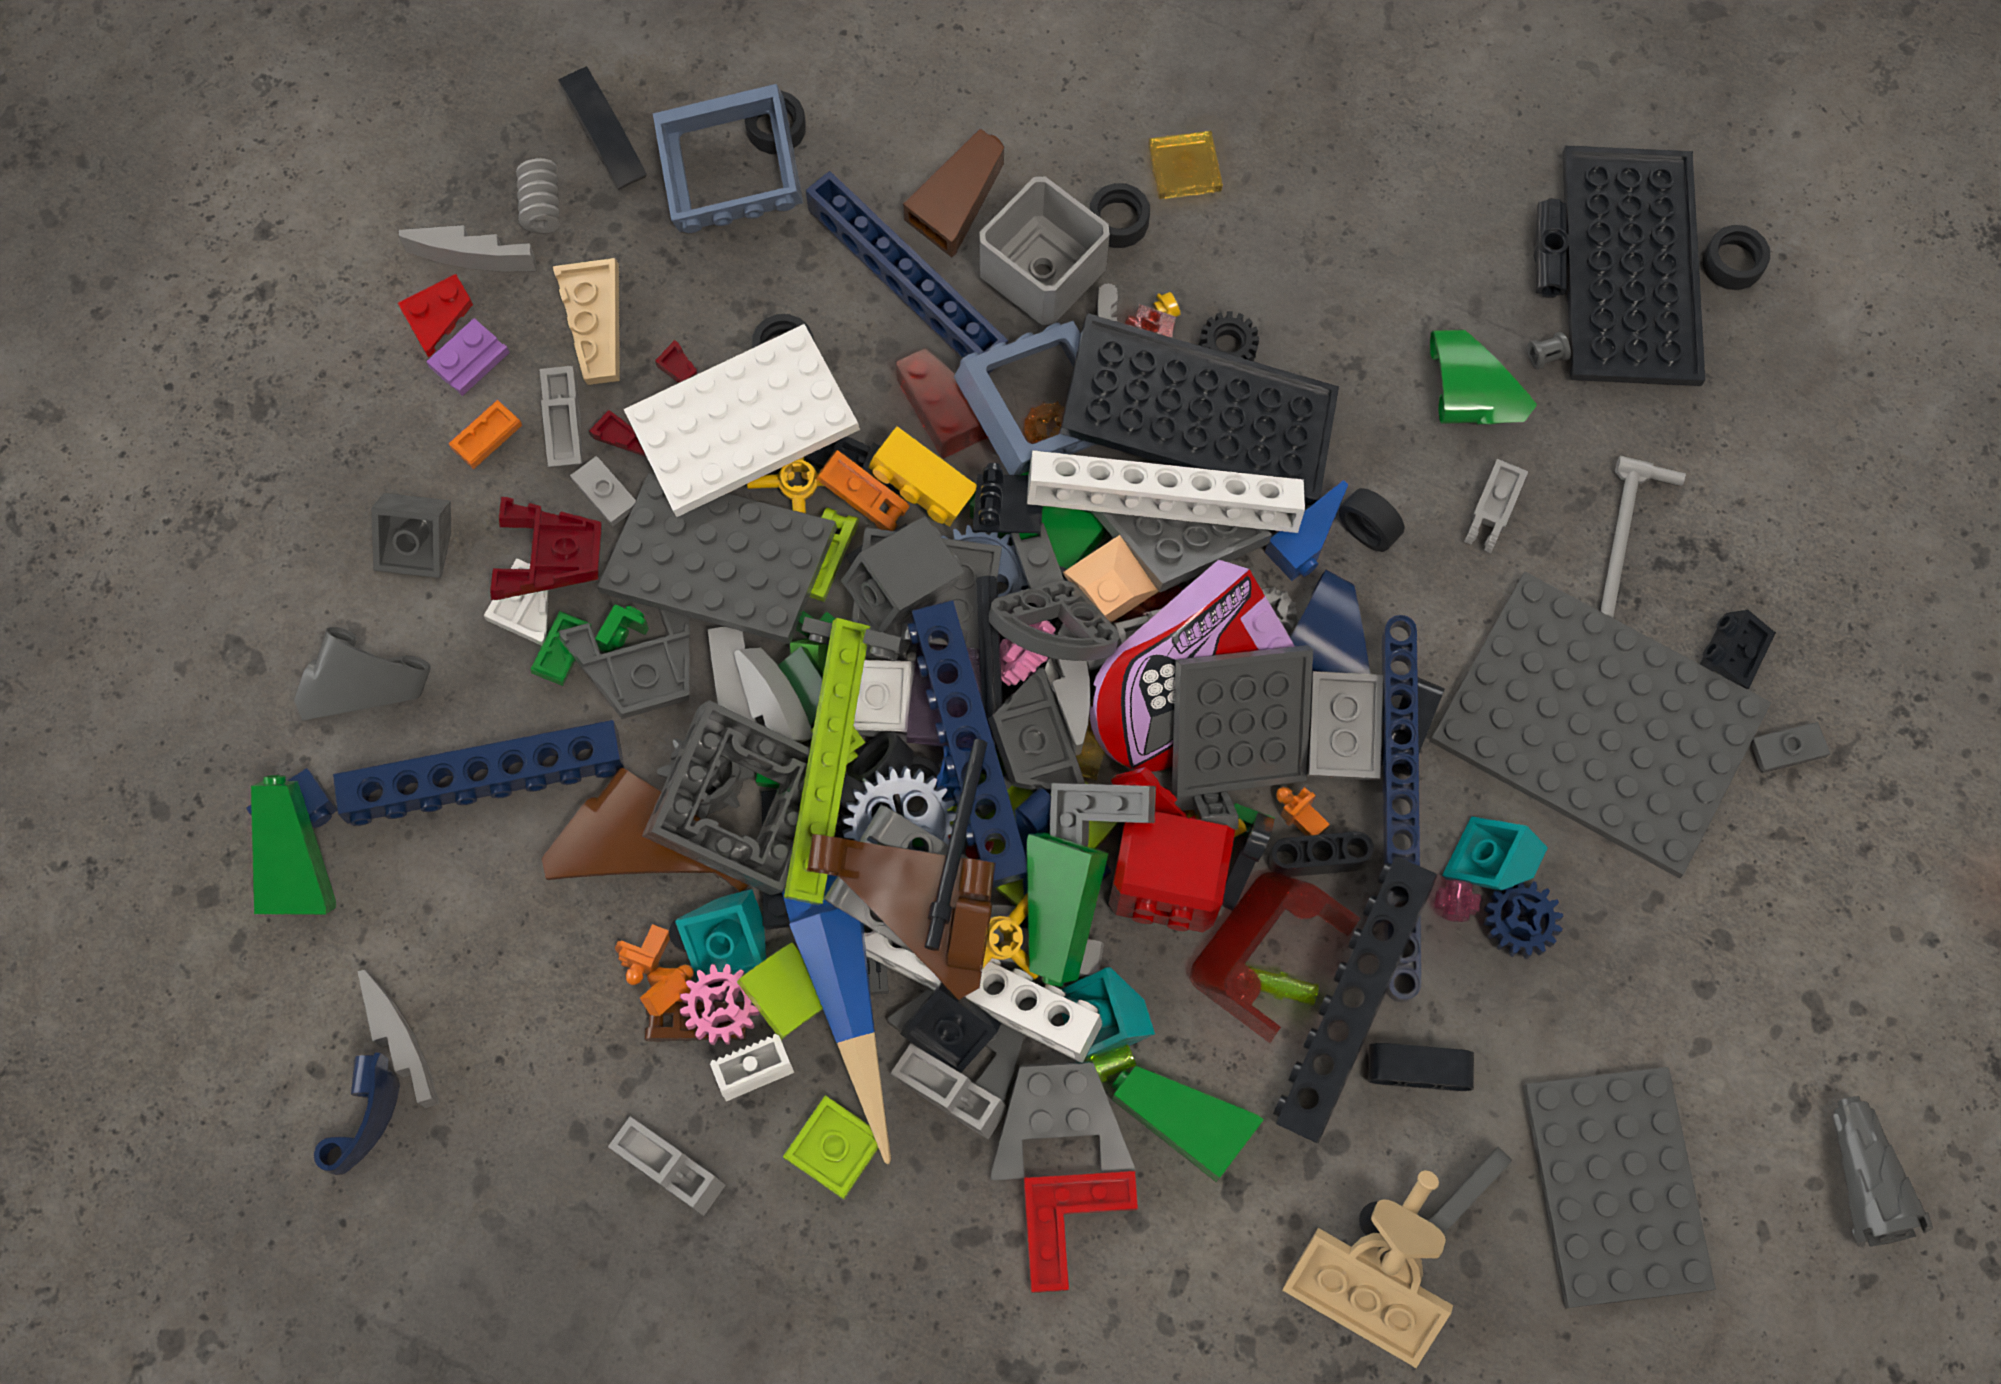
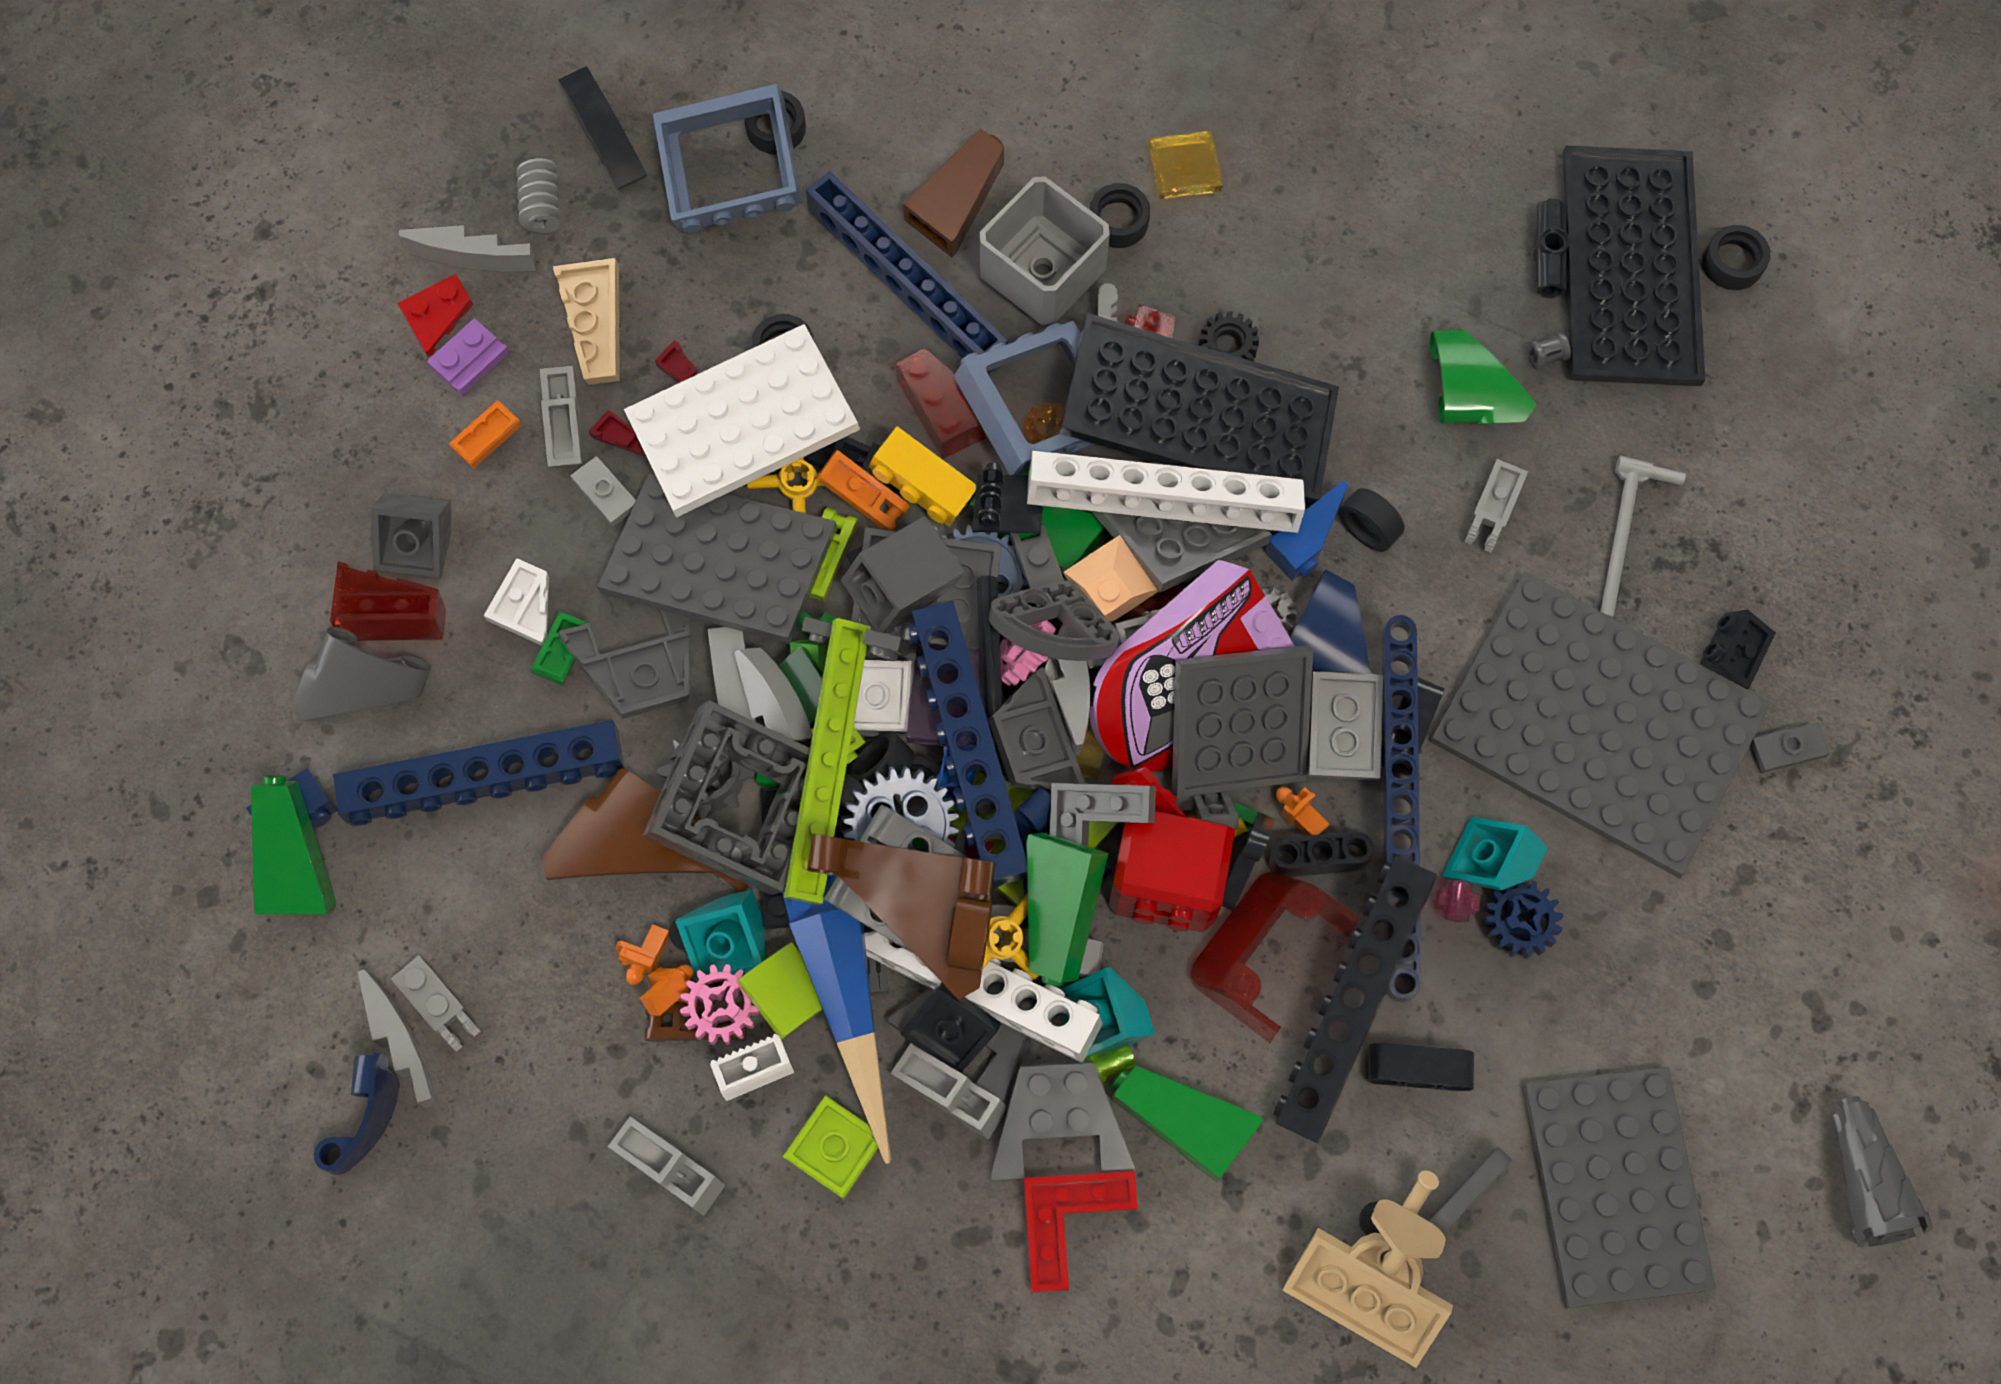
dark red wing [490,497,602,600] -> none
green bracket [595,604,649,653] -> none
black bar [924,739,988,951] -> none
yellow plate [1153,292,1181,323] -> none
clear neon green pin [1243,965,1319,1006] -> none
none -> clear red wedge [330,561,446,641]
none -> light grey hinge [391,955,481,1052]

